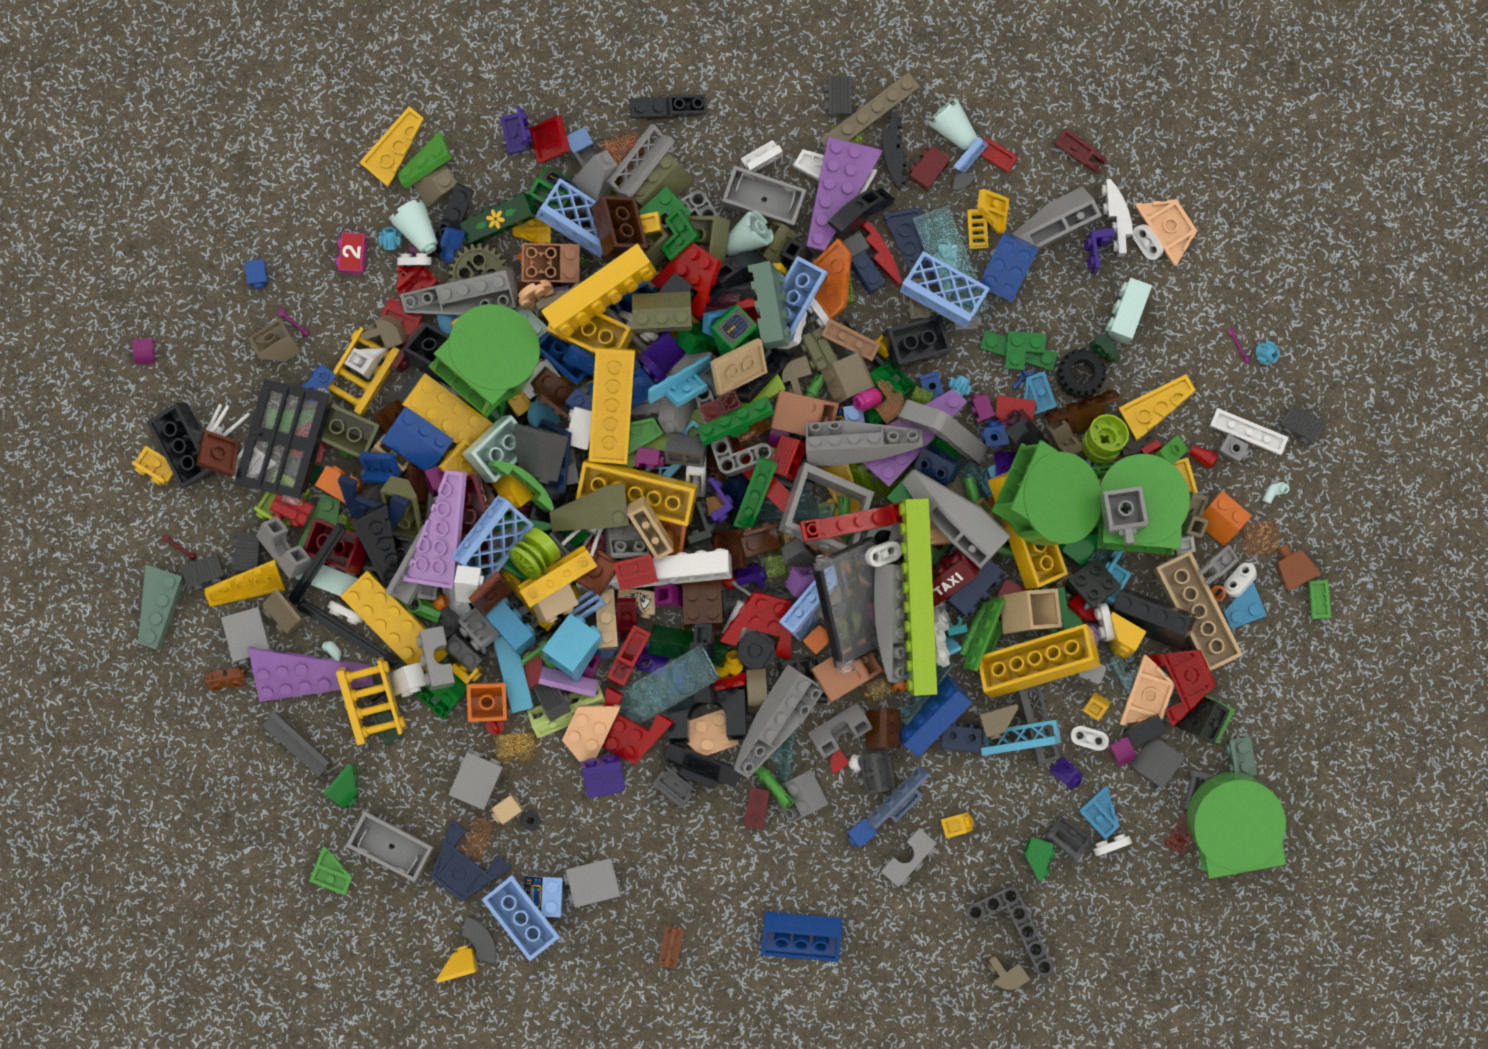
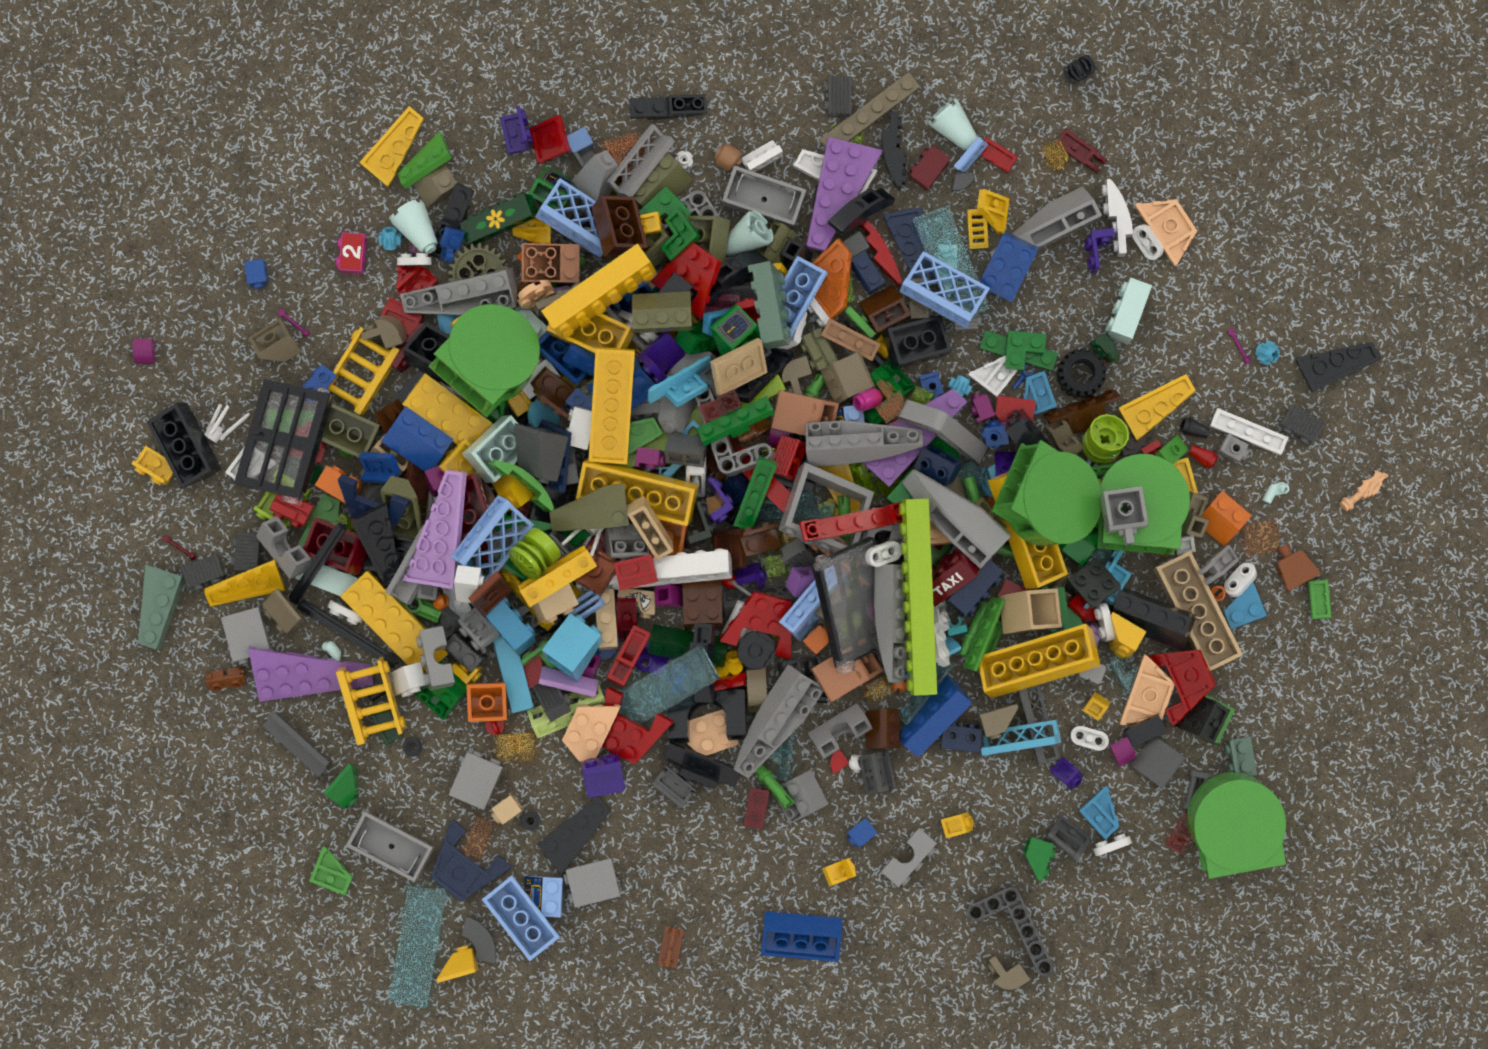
copper tile [196,430,239,477] -> none
white slope [344,348,389,379] -> none
sand blue bracket [867,766,931,829] -> none
none -> clear light blue plate [389,885,447,1008]
none -> black plate [403,737,422,756]
none -> black wing [538,796,611,875]
none -> white plate [675,151,693,169]
none -> medium nougat head [713,144,743,172]
none -> yellow bracket [822,858,856,887]
none -> bright green plate [845,306,876,339]
none -> reddish brown slope [859,285,911,336]
none -> white wing [967,356,1017,398]
none -> clear yellow bracket [1041,138,1069,171]
none -> black gear [1063,55,1097,84]
none -> black cone [1179,417,1210,439]
none -> black wing [1295,342,1381,393]
none -> light nougat piece [1340,470,1388,512]

